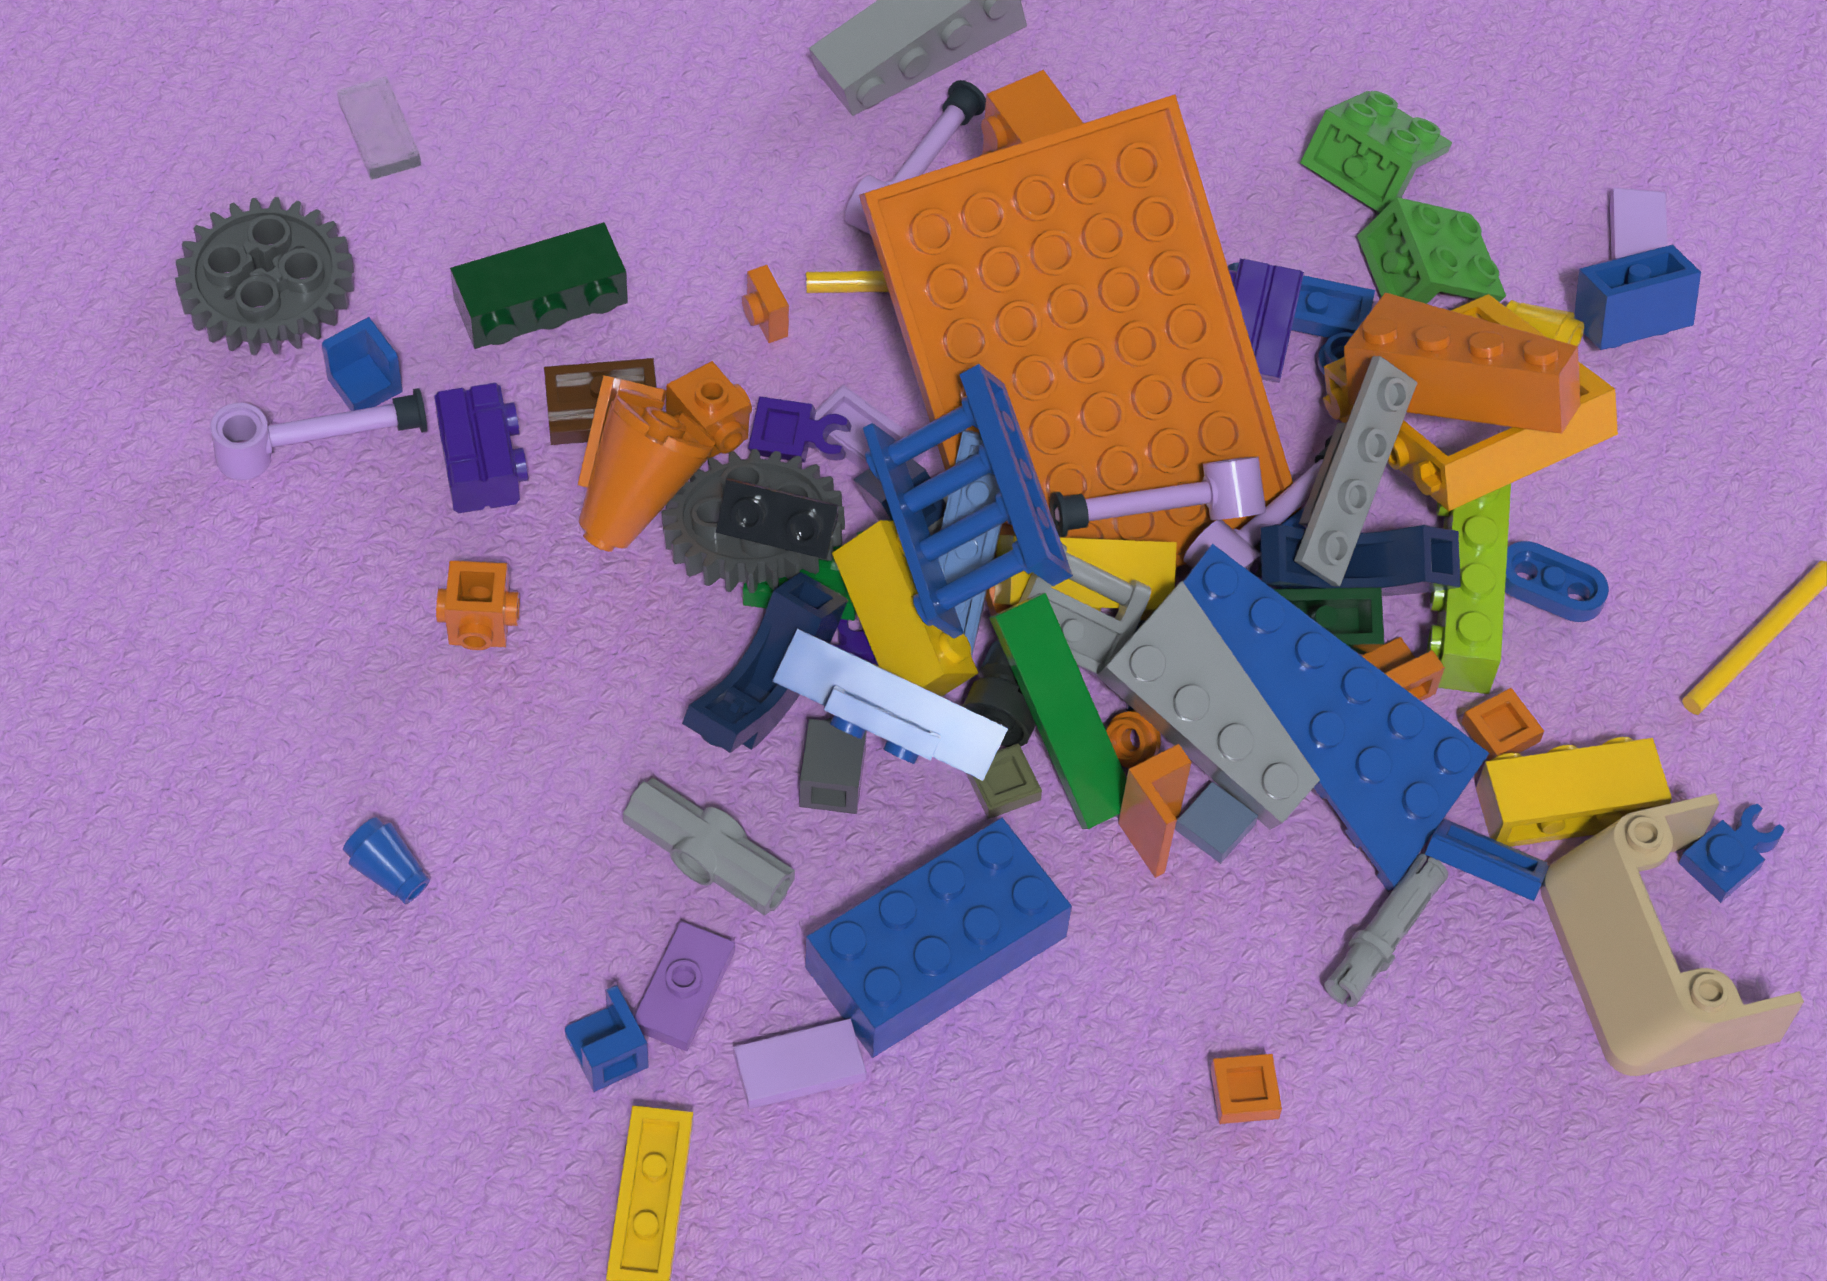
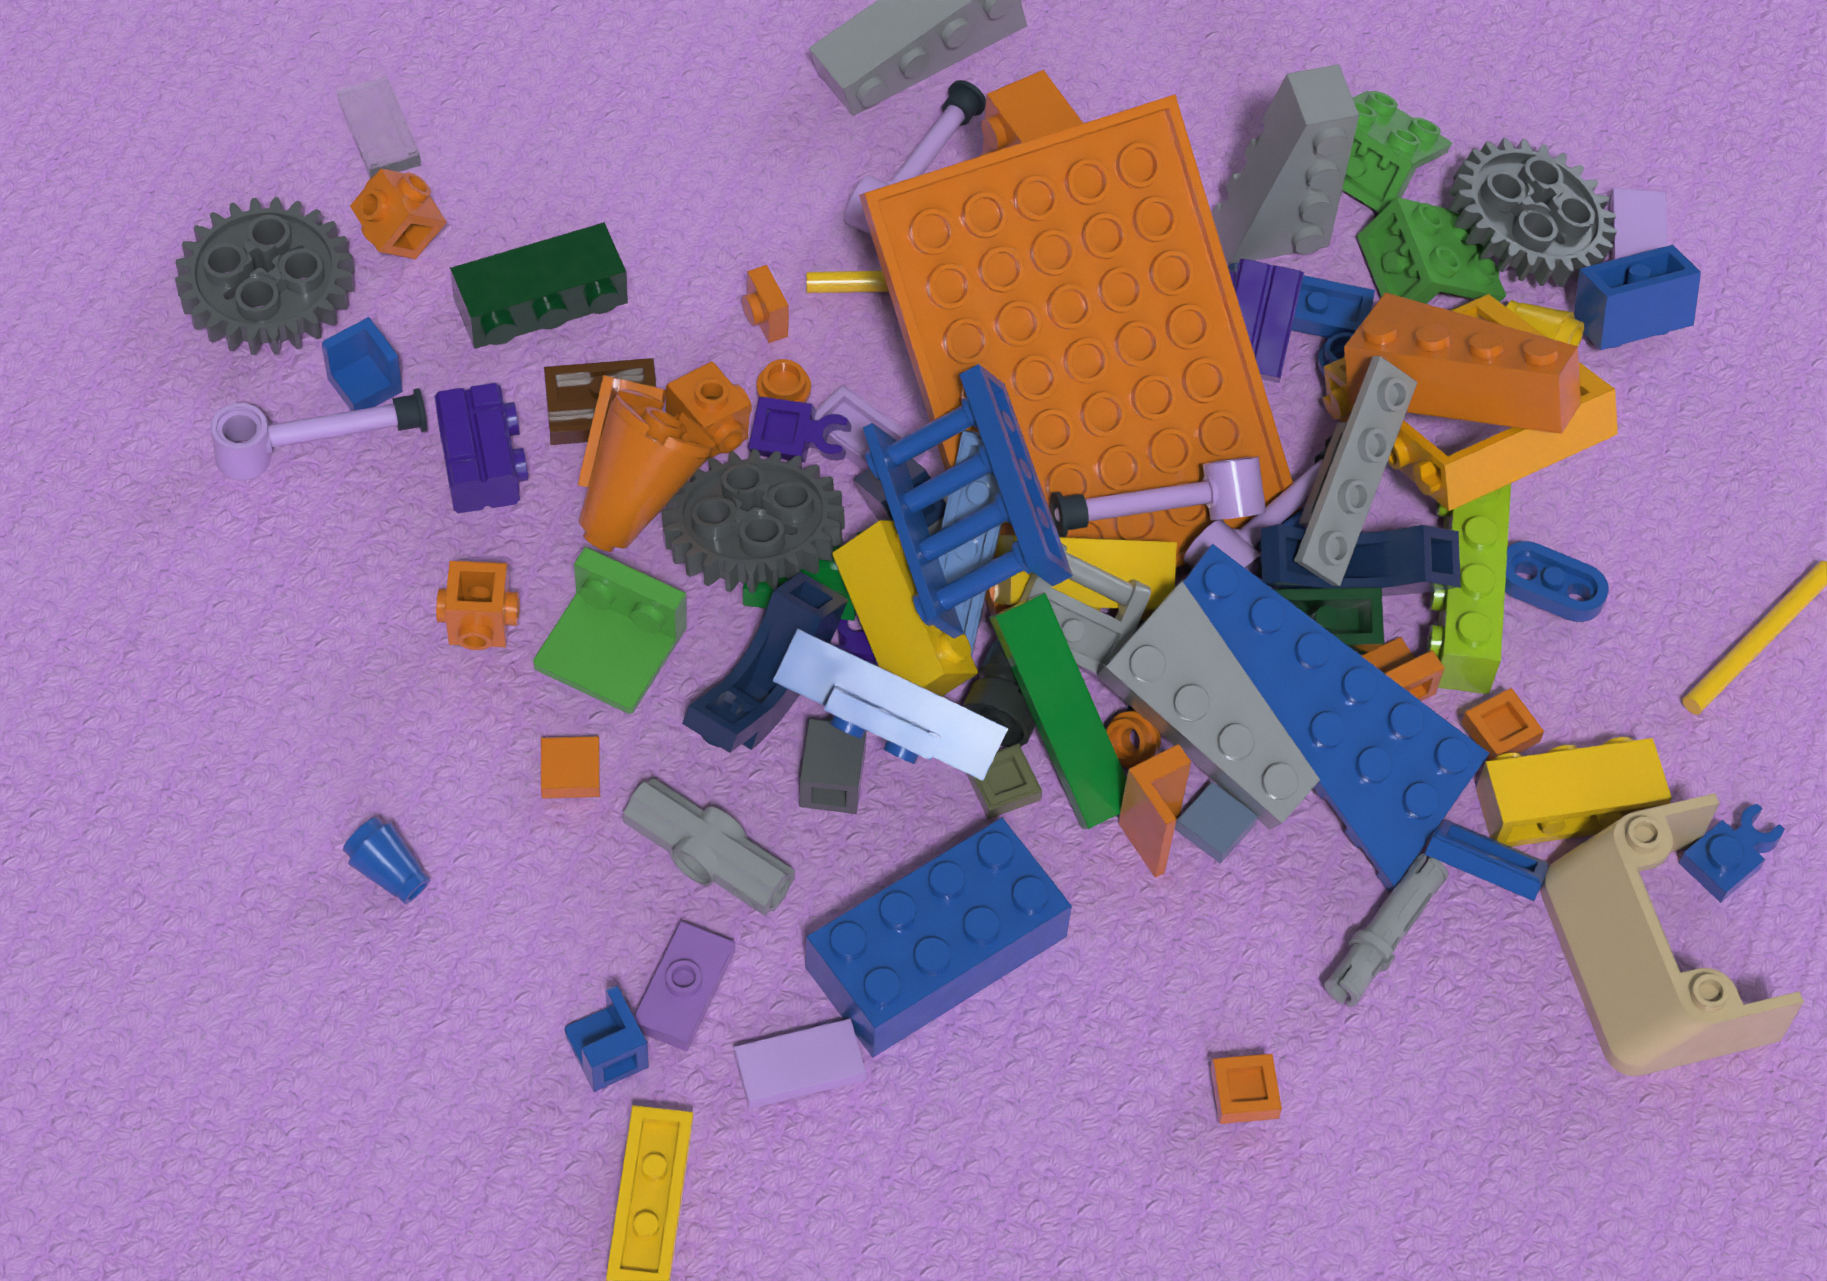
black hinge [716,478,839,560] -> none
none -> orange brick [350,168,447,259]
none -> bright green bracket [533,547,687,714]
none -> orange tile [541,736,600,799]
none -> orange plate [756,359,811,403]
none -> light grey wedge [1212,64,1359,265]
none -> dark grey gear [1449,138,1617,287]

